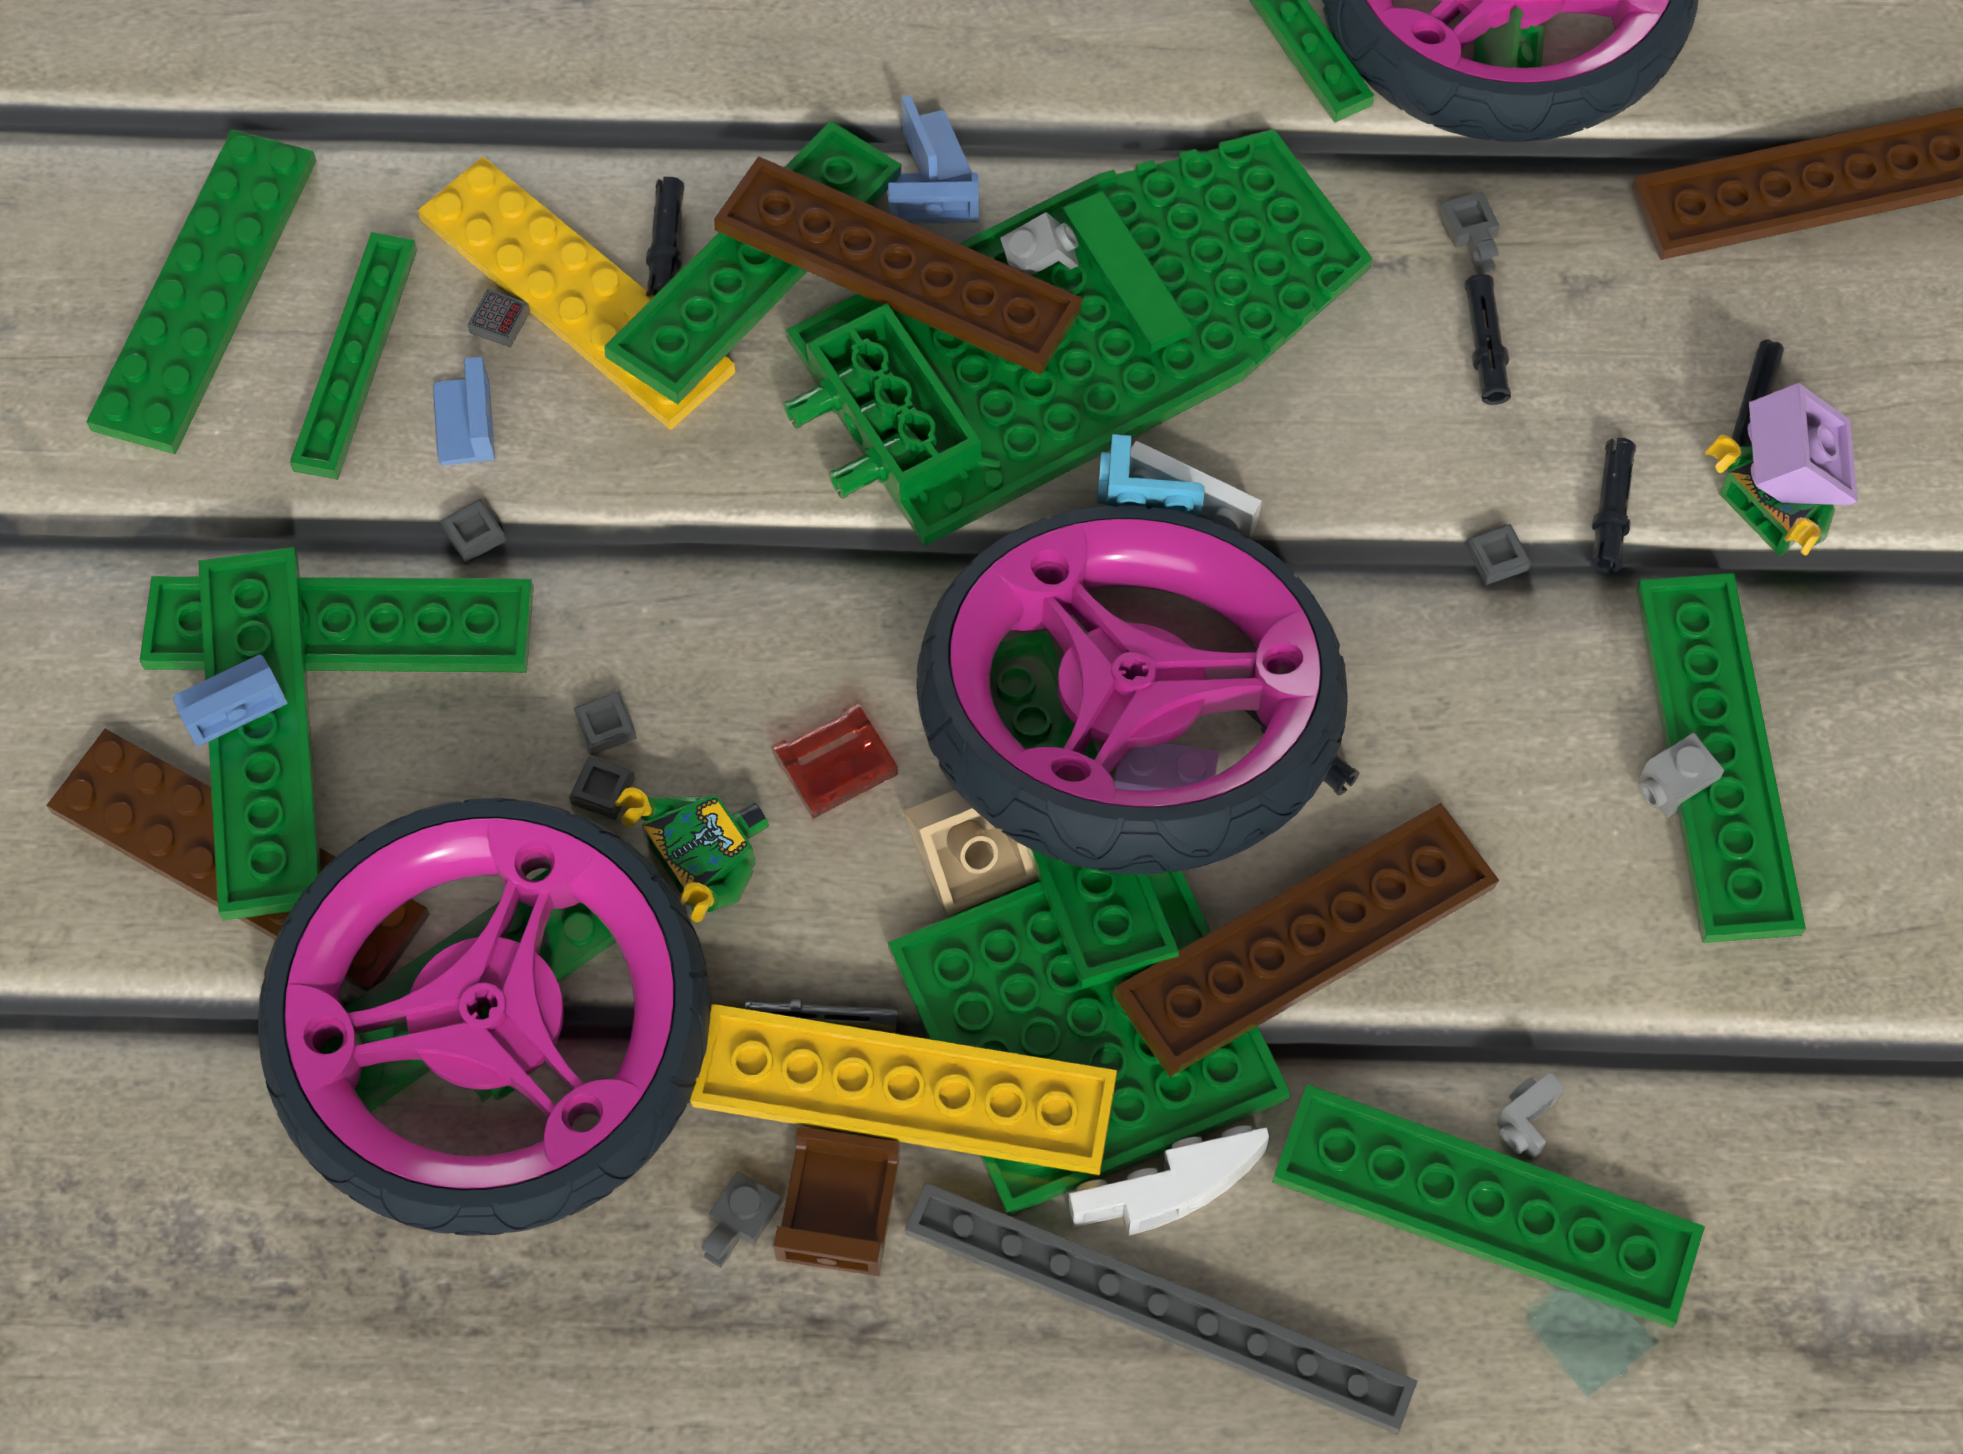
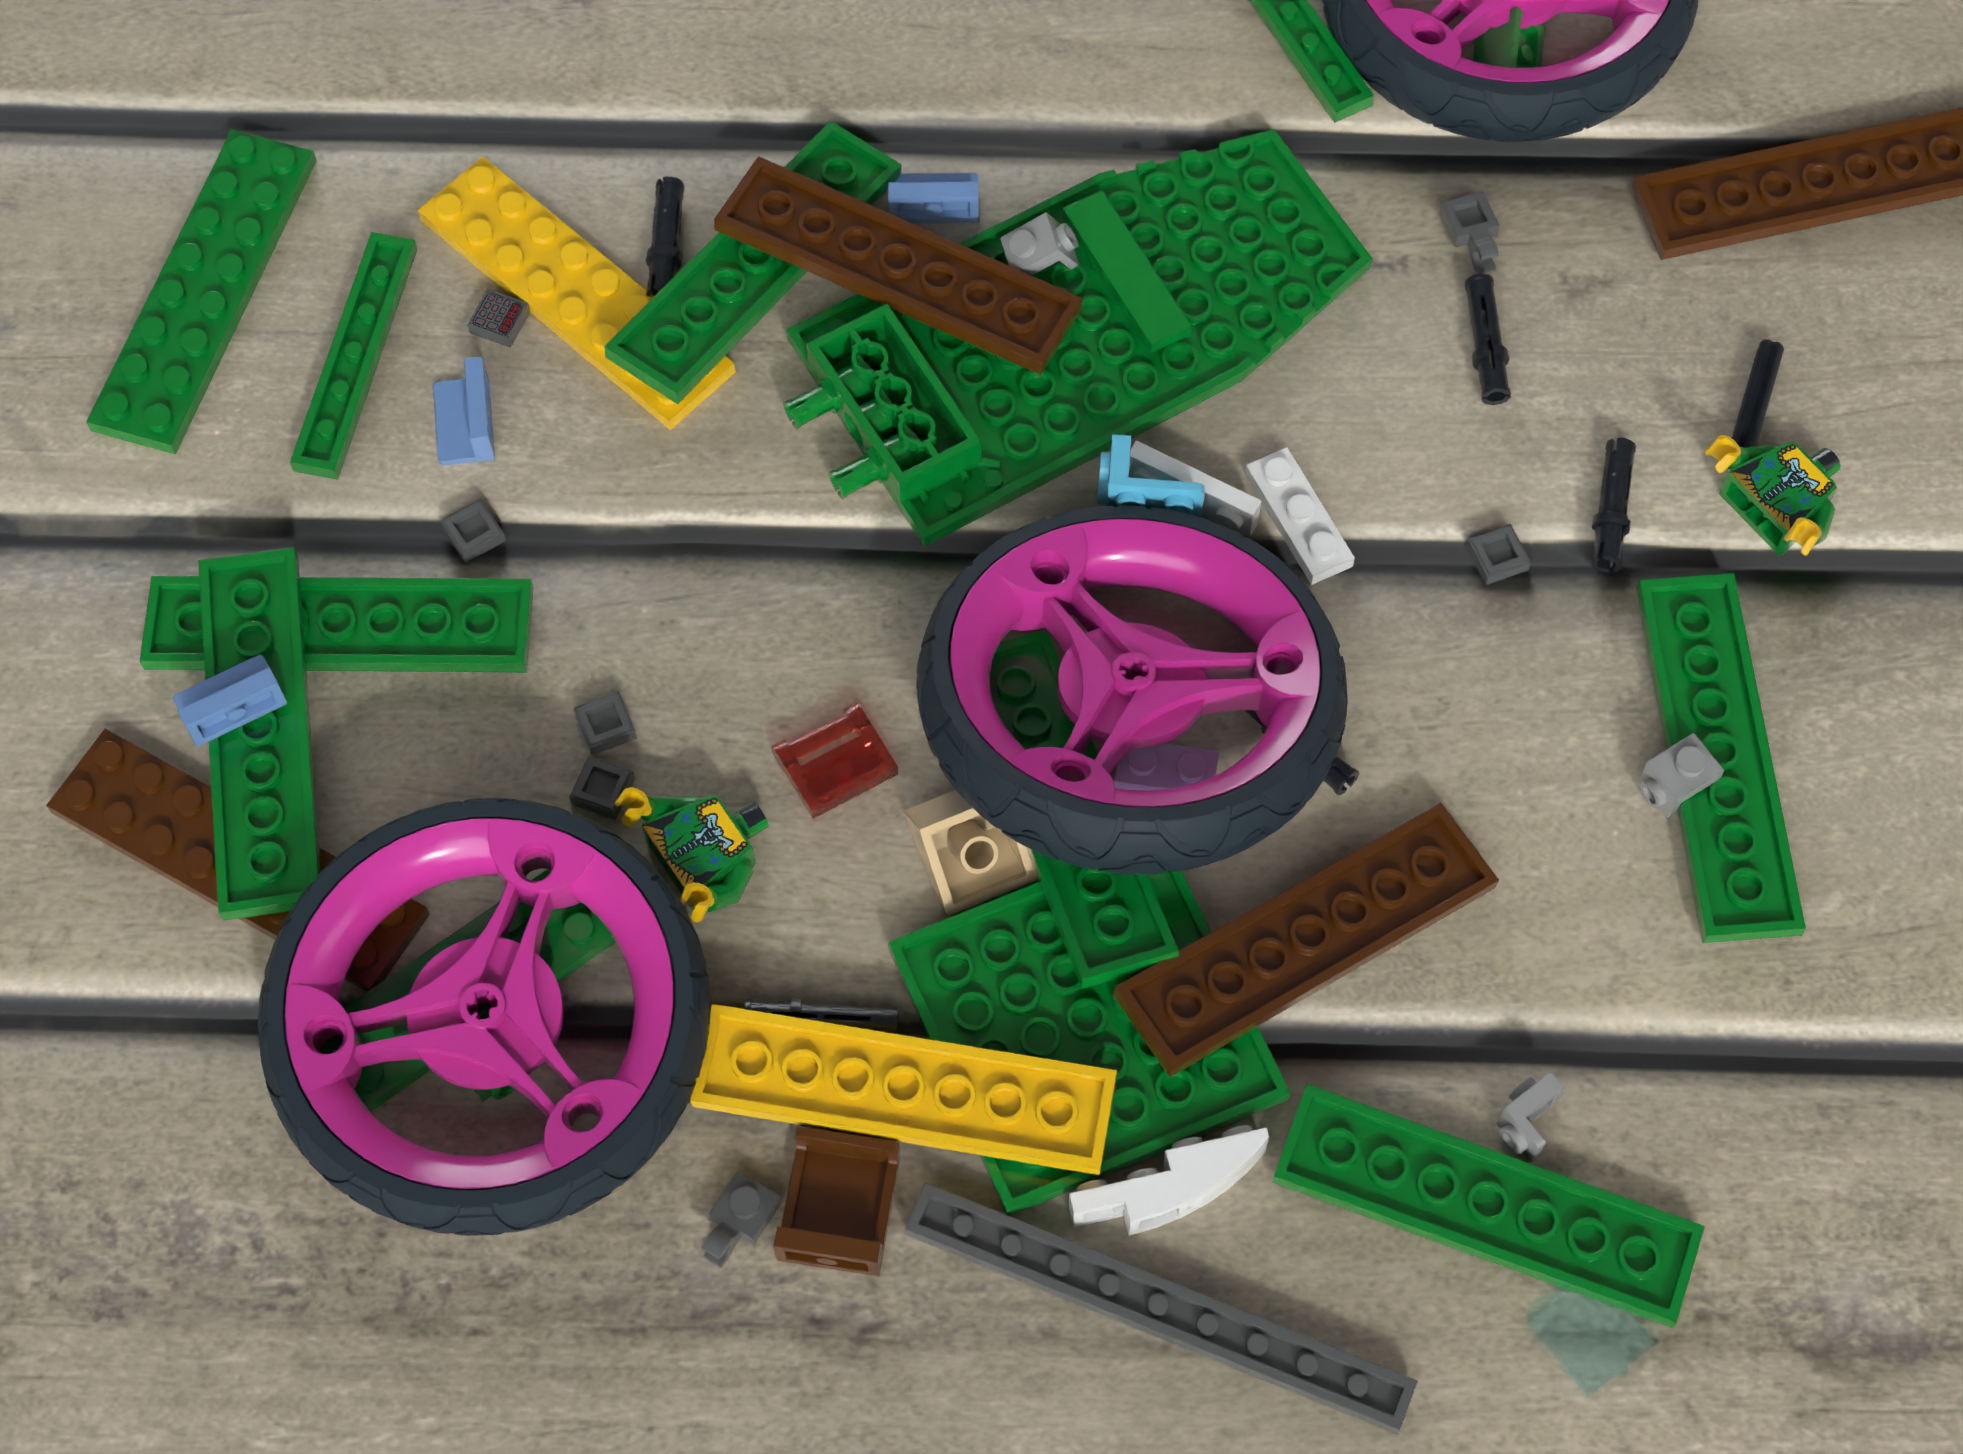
medium blue panel [901,95,972,182] -> none
lavender slope [1748,383,1858,505] -> none
none -> white plate [1245,447,1355,585]

